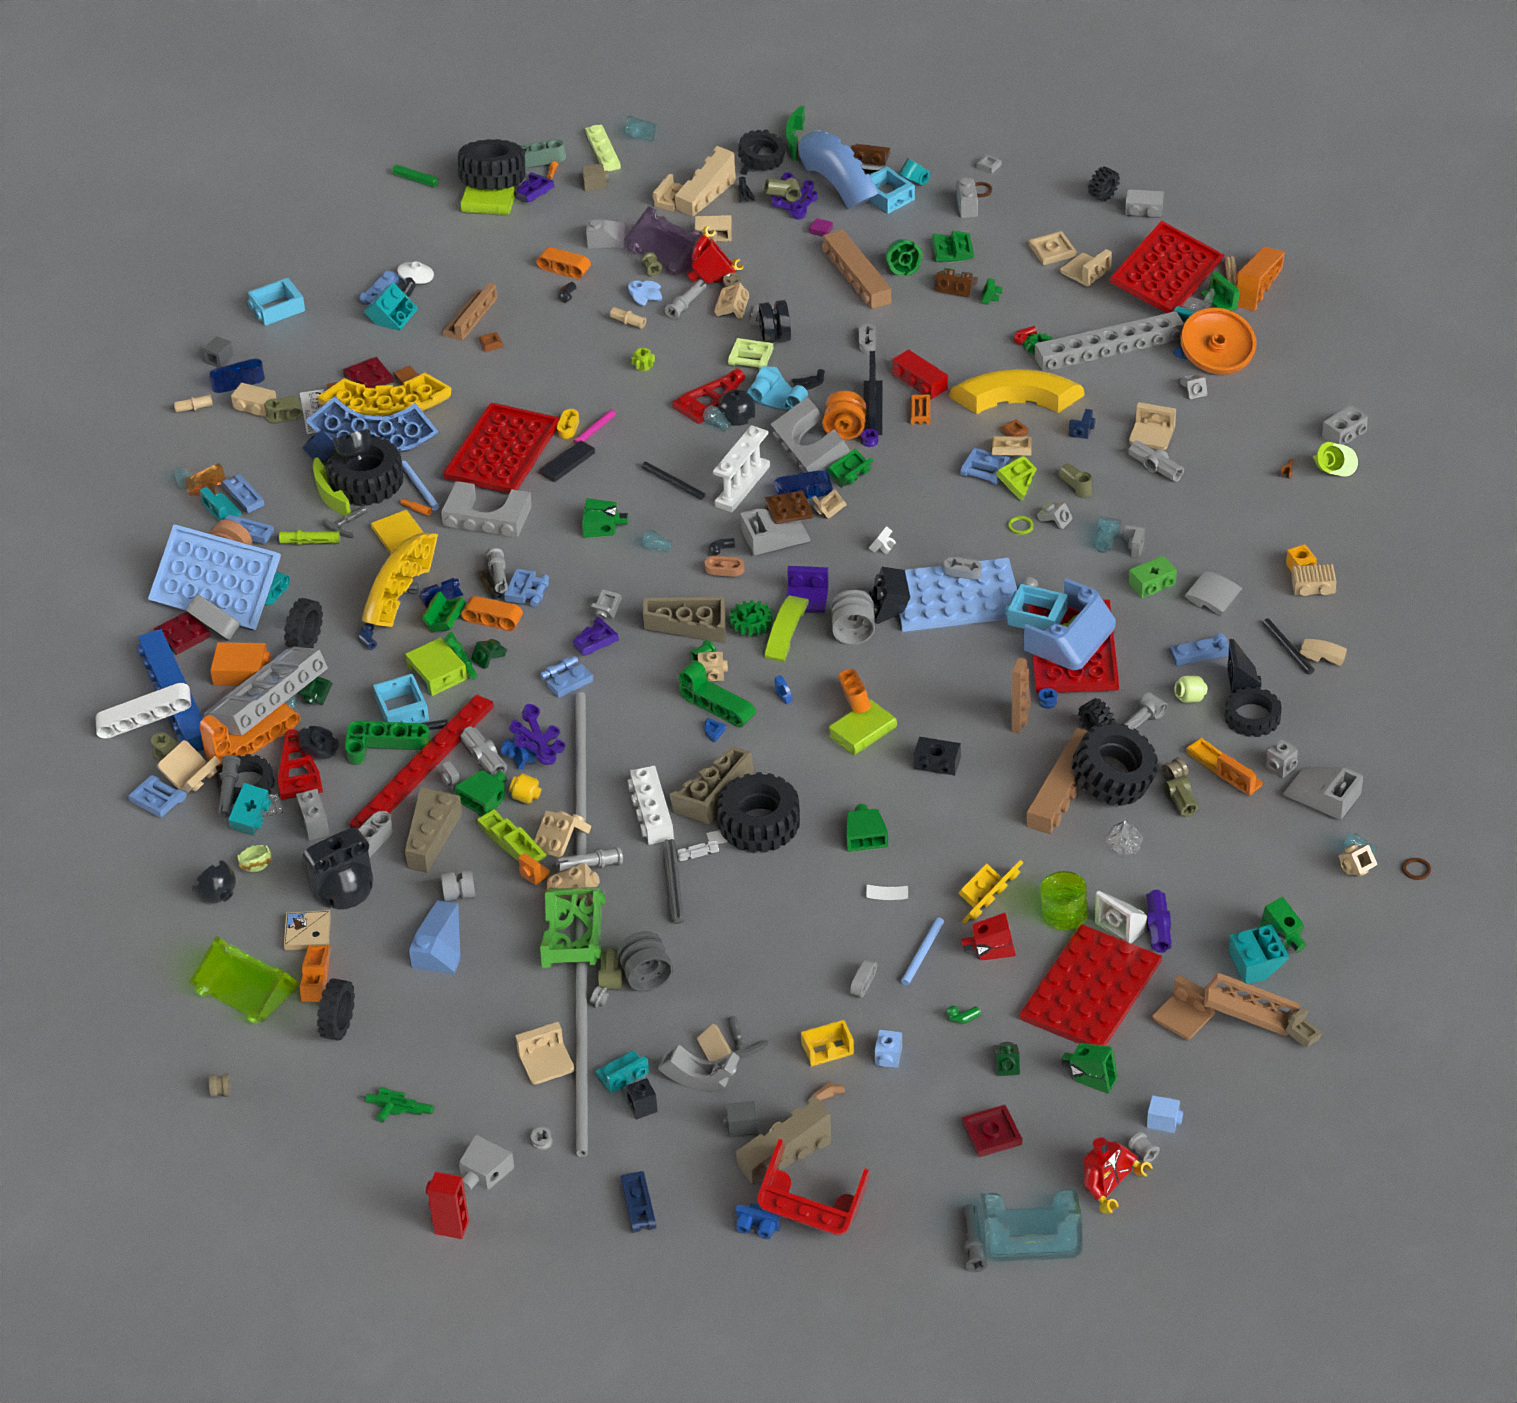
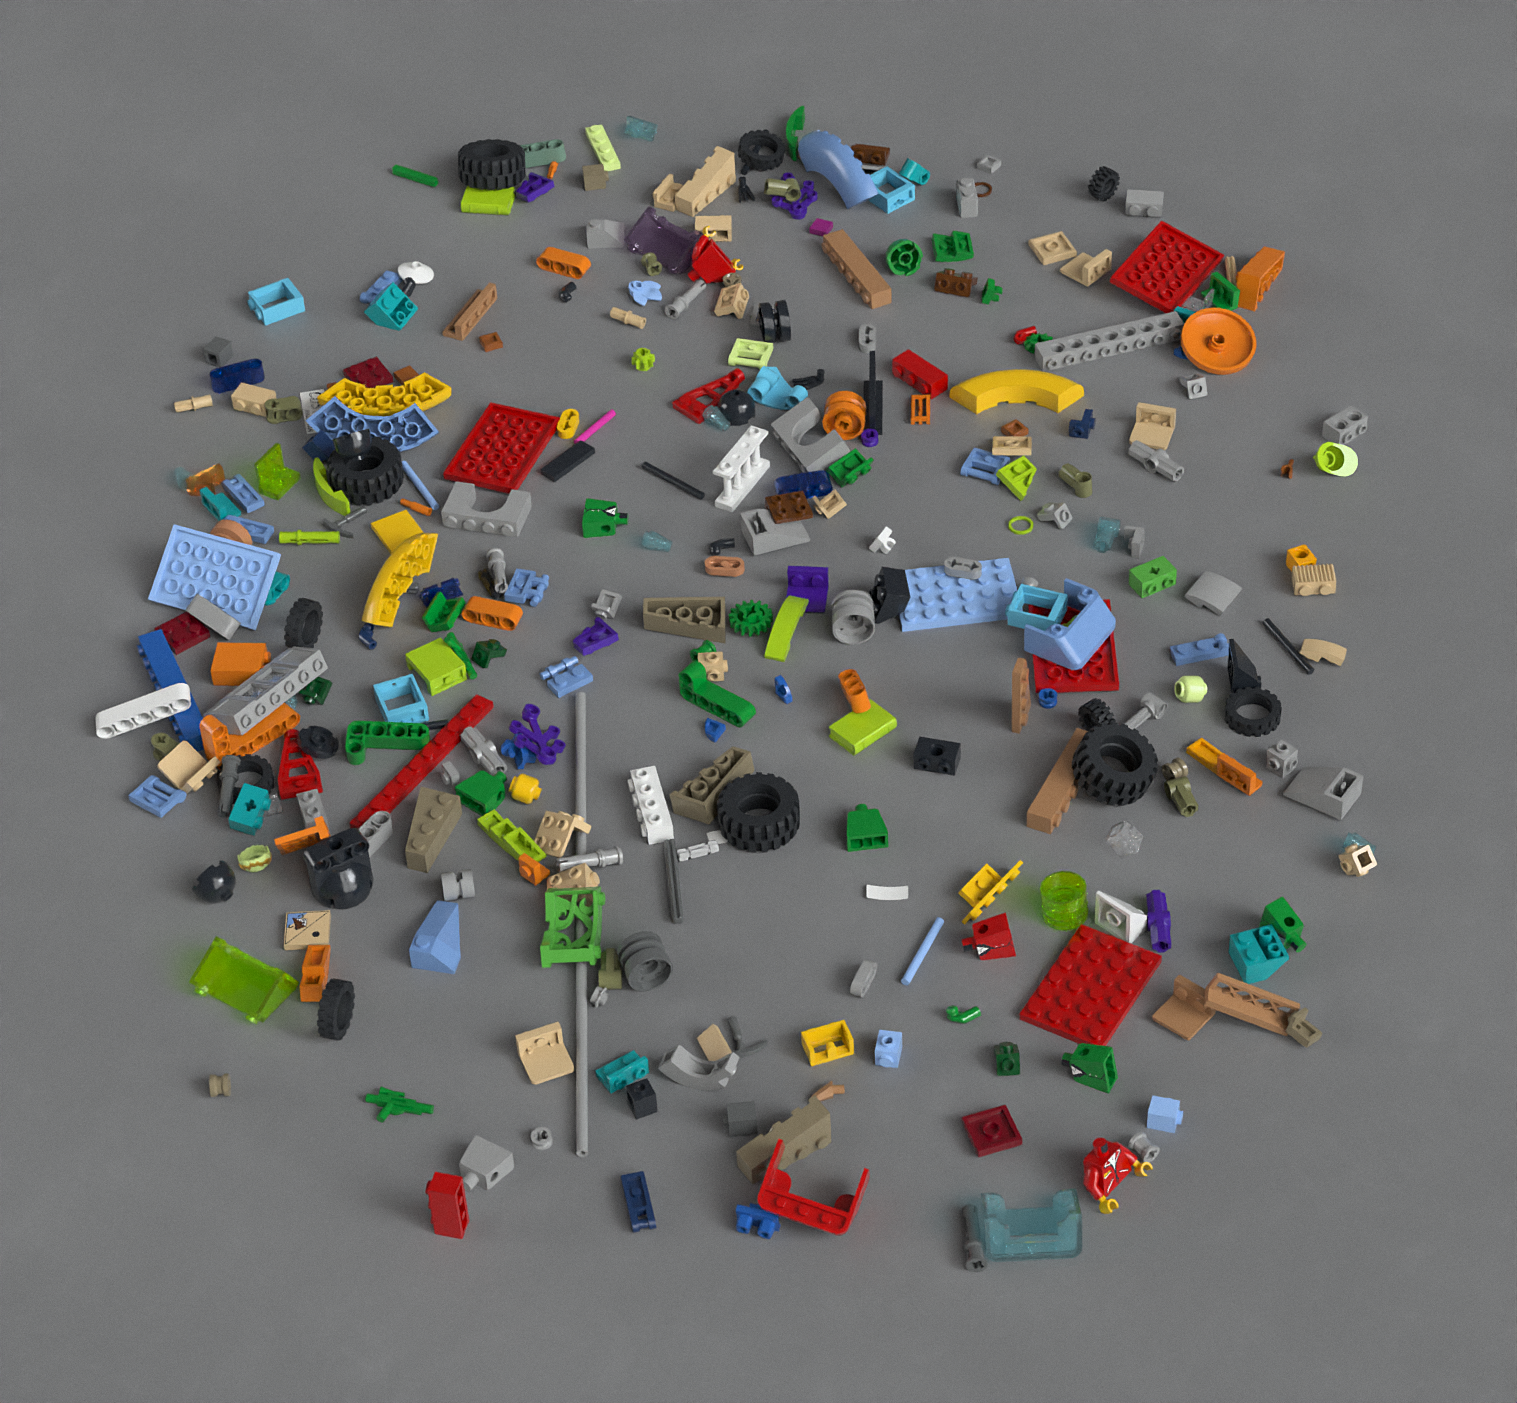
reddish brown piece [1403,858,1431,880] -> none
none -> clear neon green bracket [254,443,301,501]
none -> orange fence [274,816,331,856]

